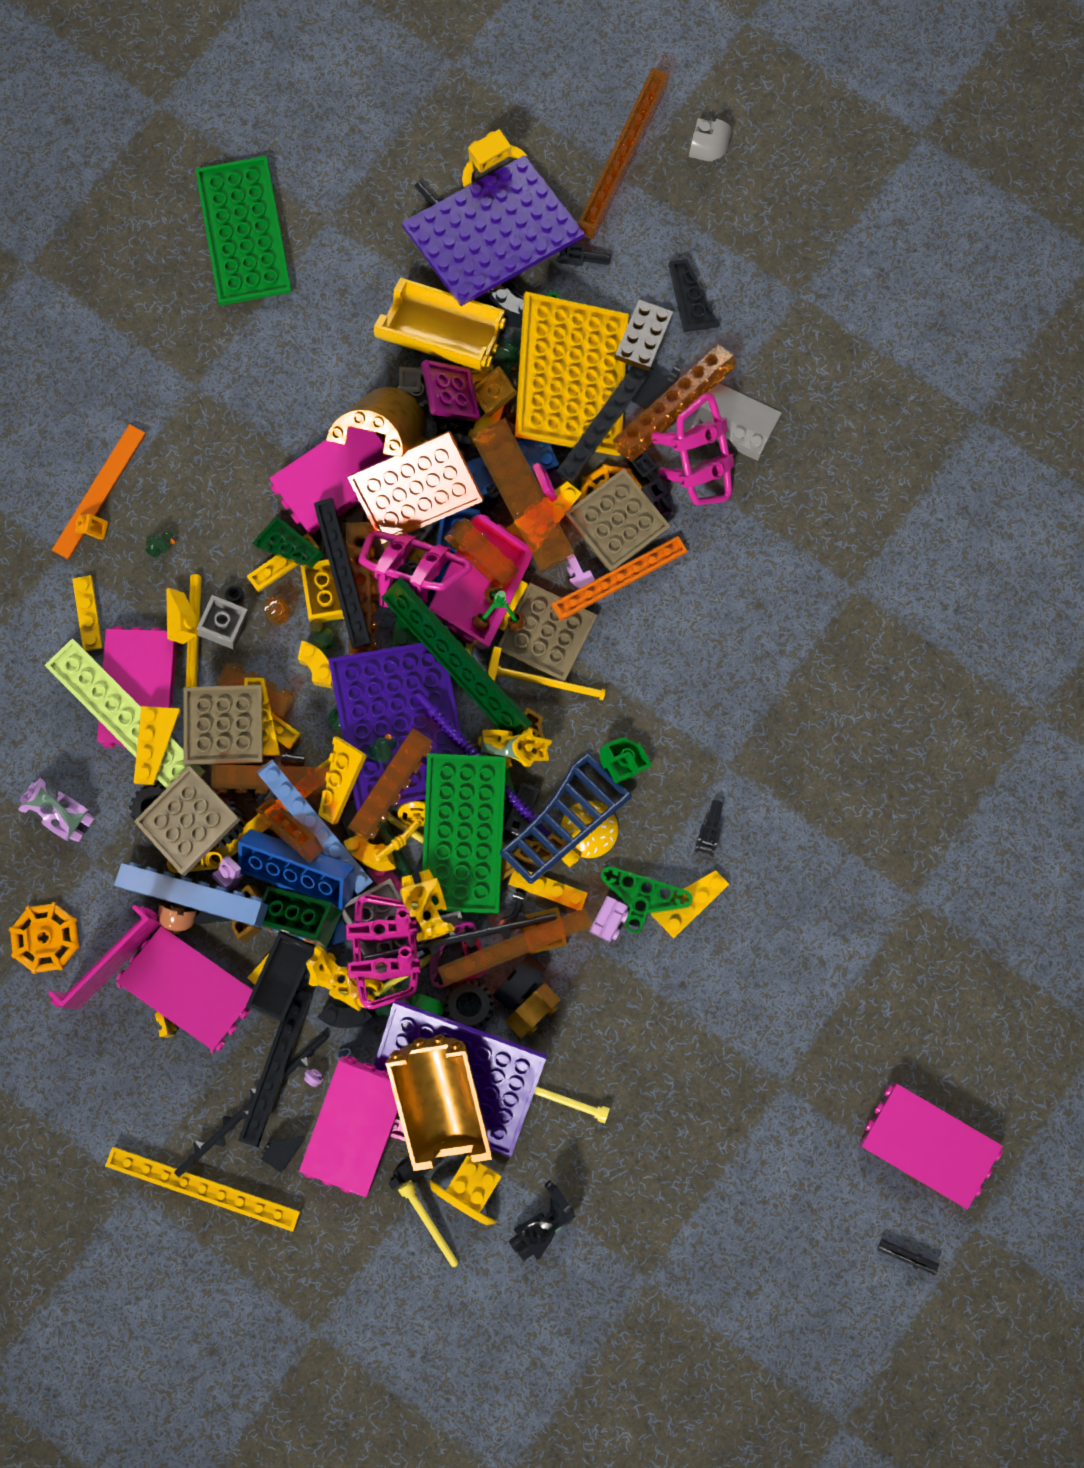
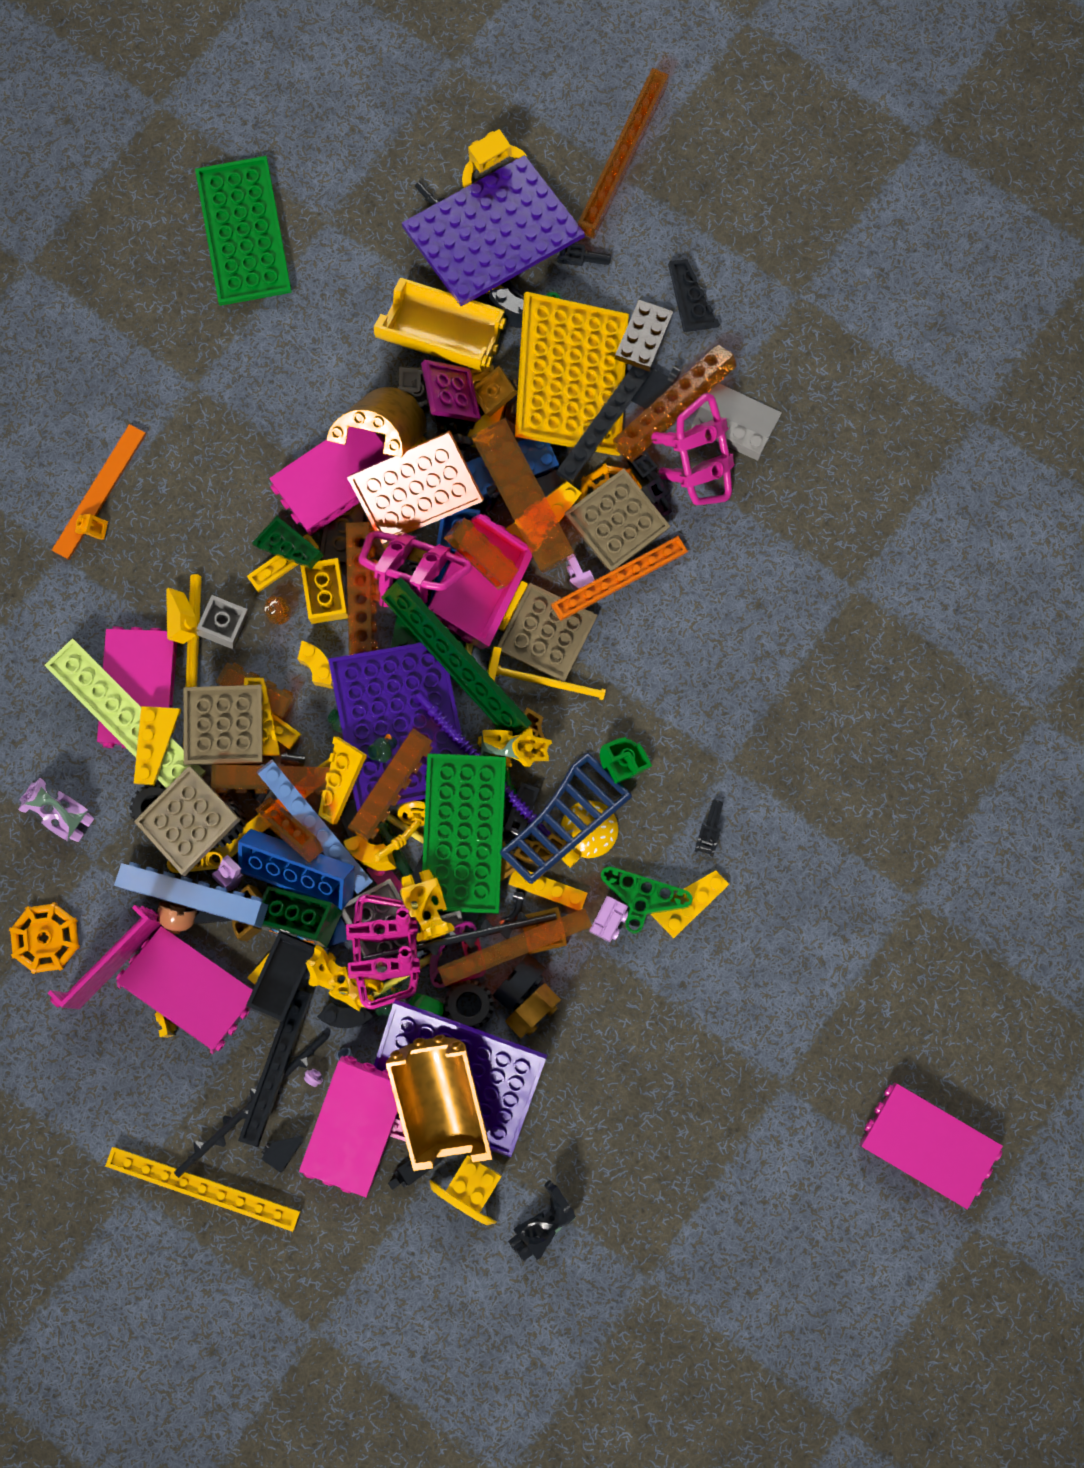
yellow plate [72,575,103,652] -> none
clear green animal [145,531,175,558] -> none
black plate [225,586,244,604] -> none
clear green animal [309,619,335,651] -> none
black plate [314,498,372,649] -> none
light yellow piece [398,1180,458,1267] -> none
flat silver bar [416,520,439,542] -> none
reddish brown plant [472,585,526,631] -> none
clear green animal [496,341,519,374] -> none
dark pink tile [532,463,558,502] -> none
light yellow piece [534,1086,610,1124] -> none
light grey brick [689,118,732,161] -> none
black pin [877,1238,939,1276] -> none

